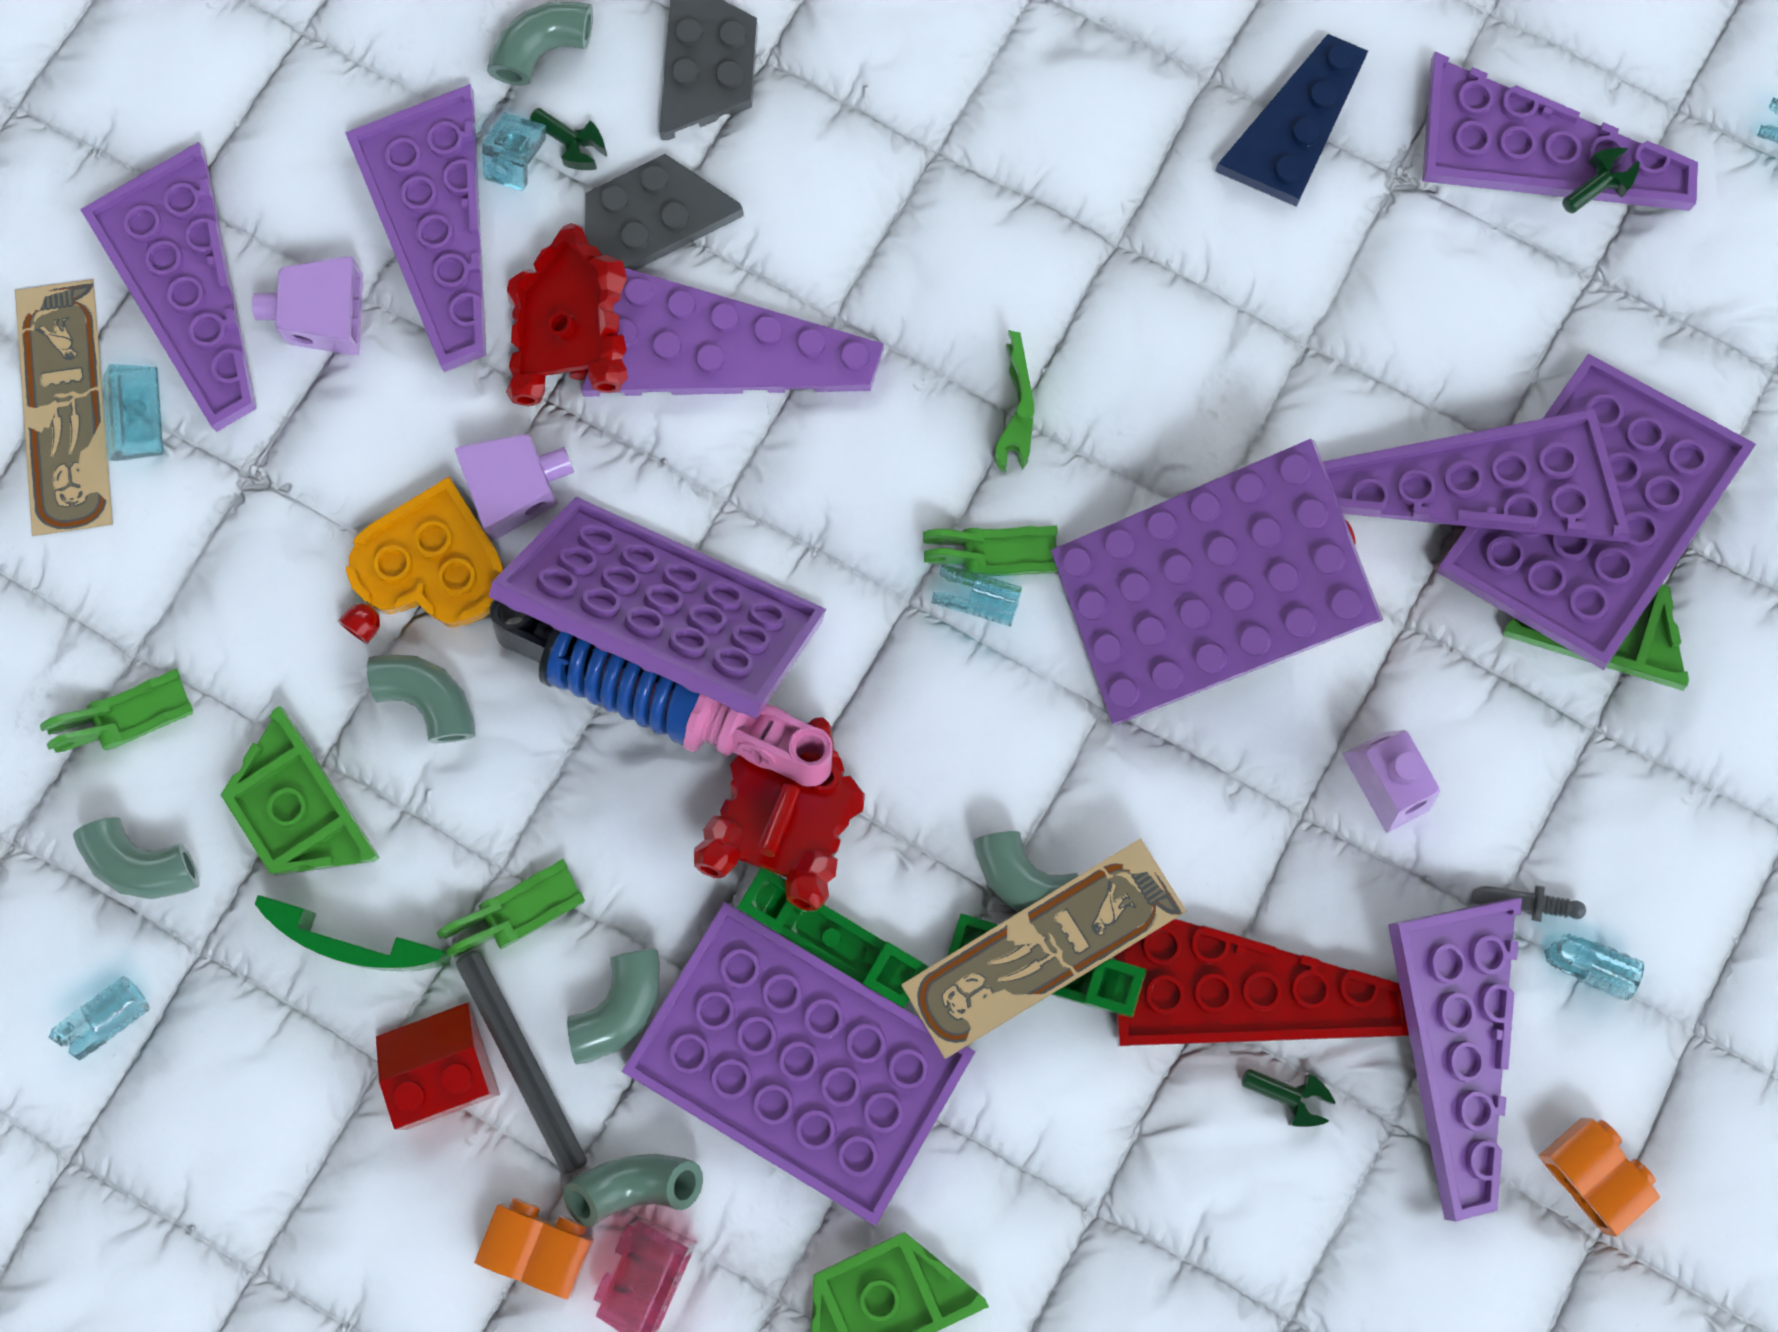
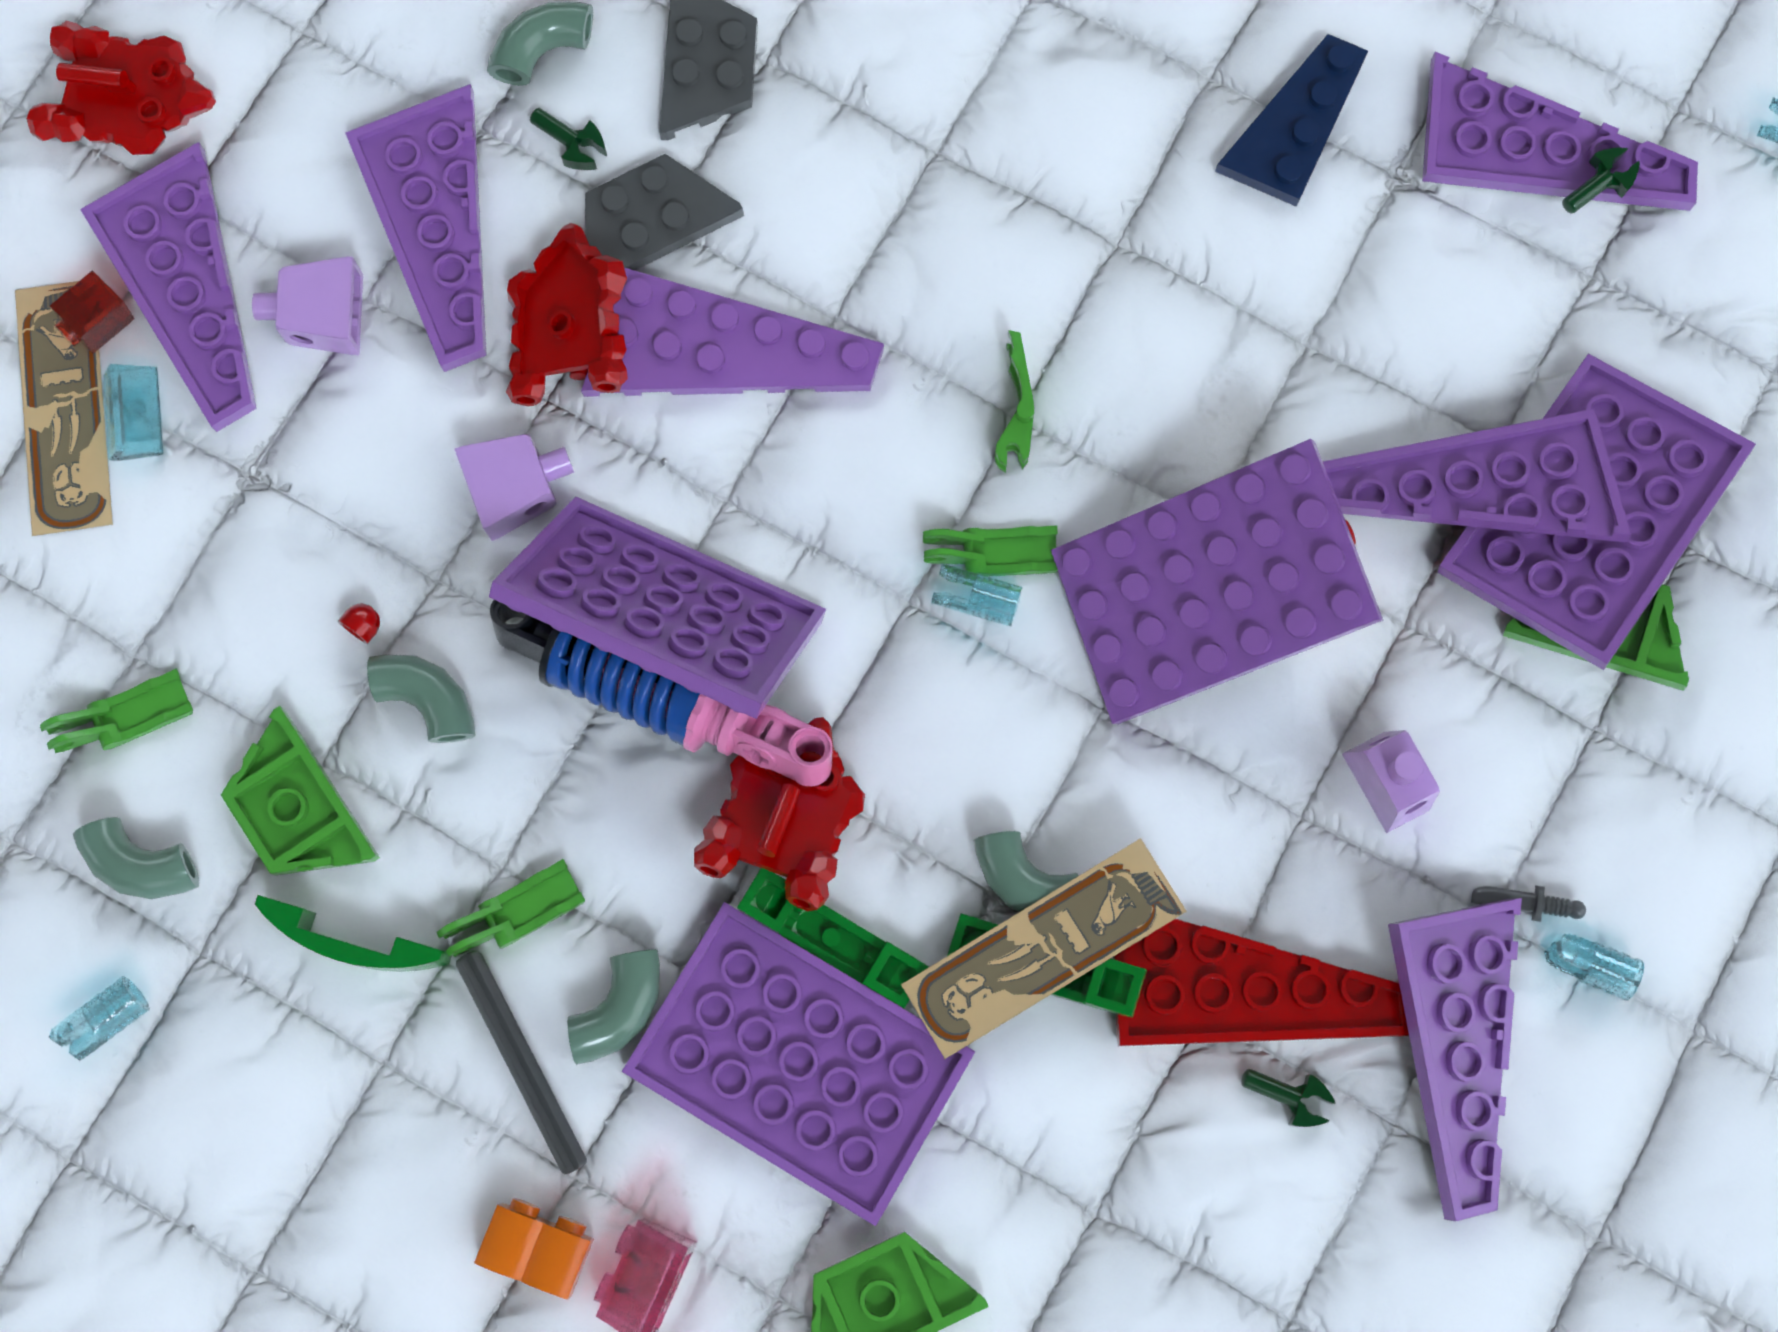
light orange plate [346,477,504,628] -> none
red slope [376,1002,500,1130] -> none
clear light blue bracket [482,112,546,191] -> none
sand green cylinder [563,1154,703,1227] -> none
orange brick [1538,1118,1660,1237] -> none
none -> red shield [26,21,216,155]
none -> clear red brick [50,270,135,354]

